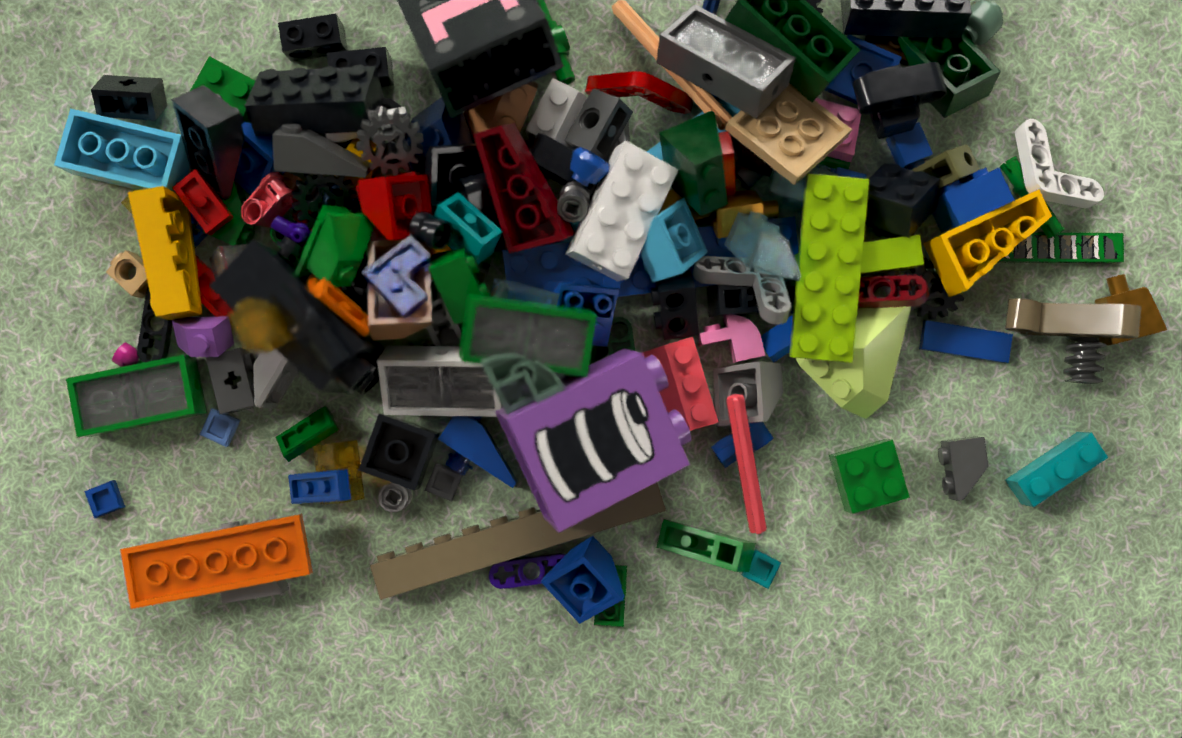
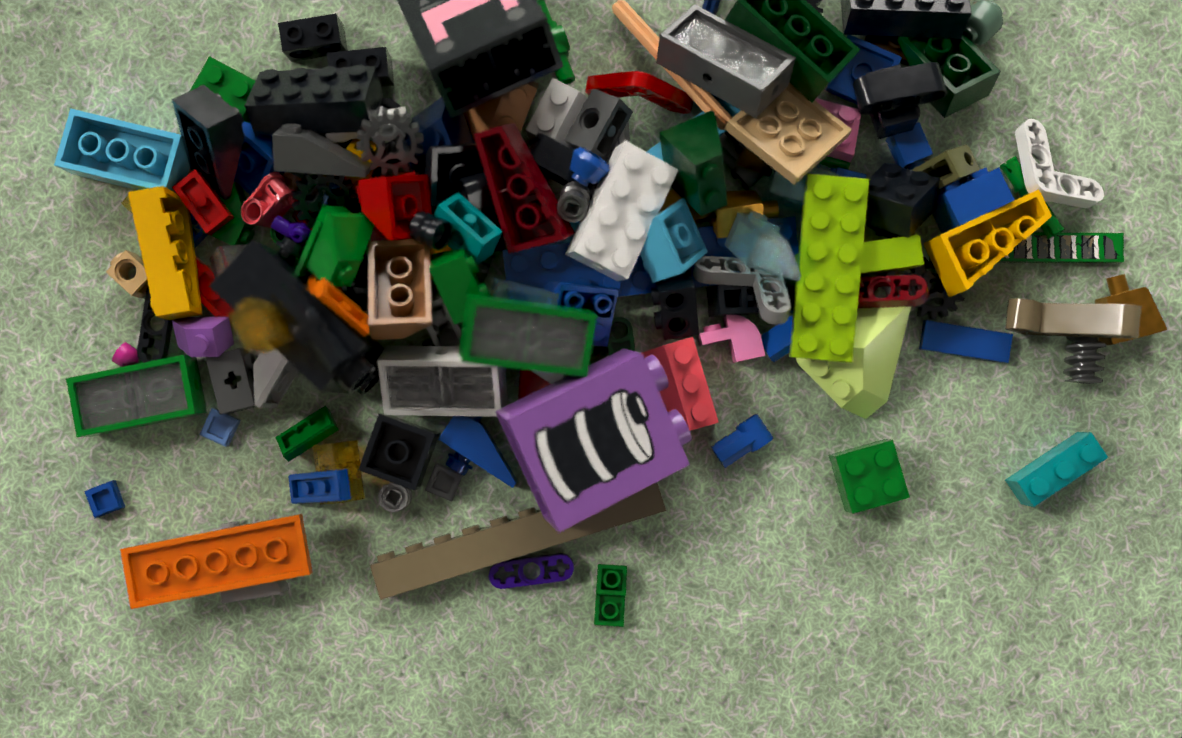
black brick [91,75,167,121] -> none
clear blue plate [362,235,432,319] -> none
sand green brick [480,354,566,414] -> none
blue slope [541,536,624,624] -> none
green slope [656,519,756,572] -> none
light grey slope [713,361,783,427] -> none
red tile [719,131,736,196] -> none
coral axle [726,394,767,534] -> none
teal tile [741,549,781,589] -> none
dark grey slope [938,436,989,501] -> none

